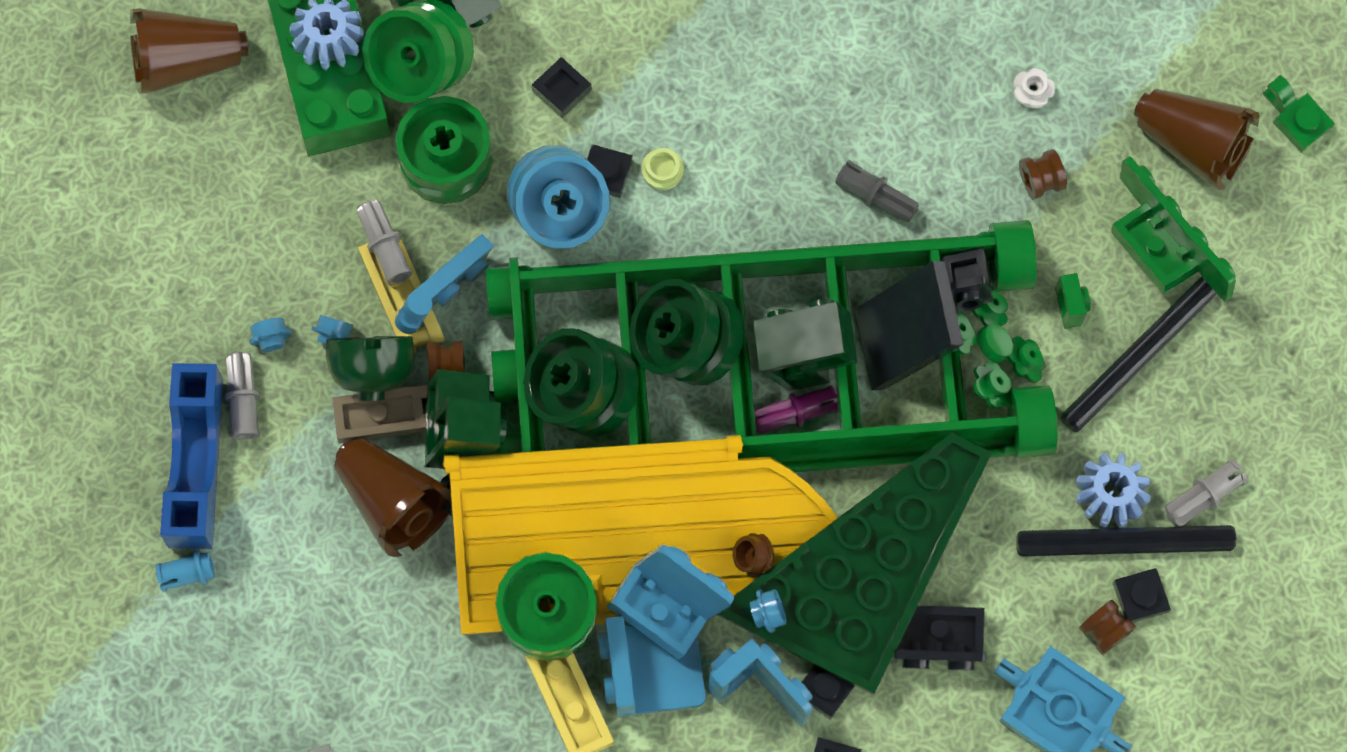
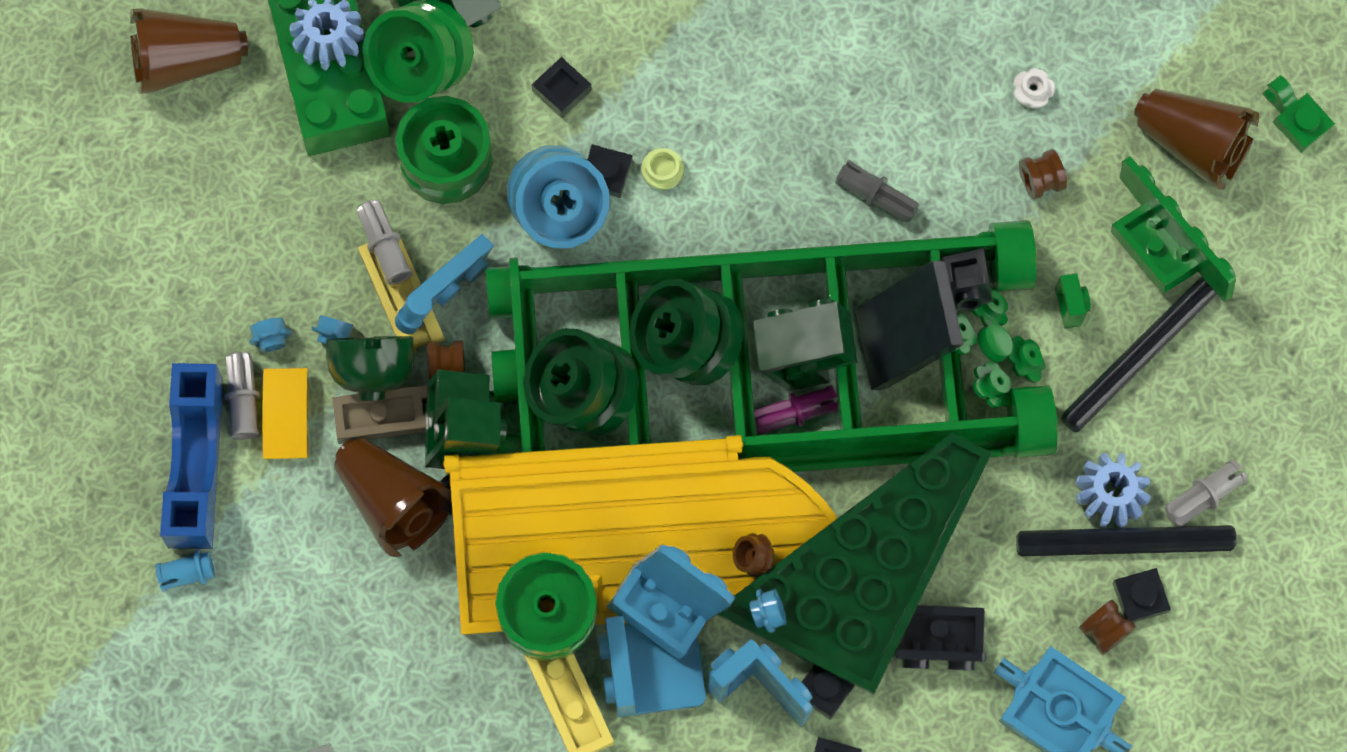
none -> yellow slope [262,368,309,459]

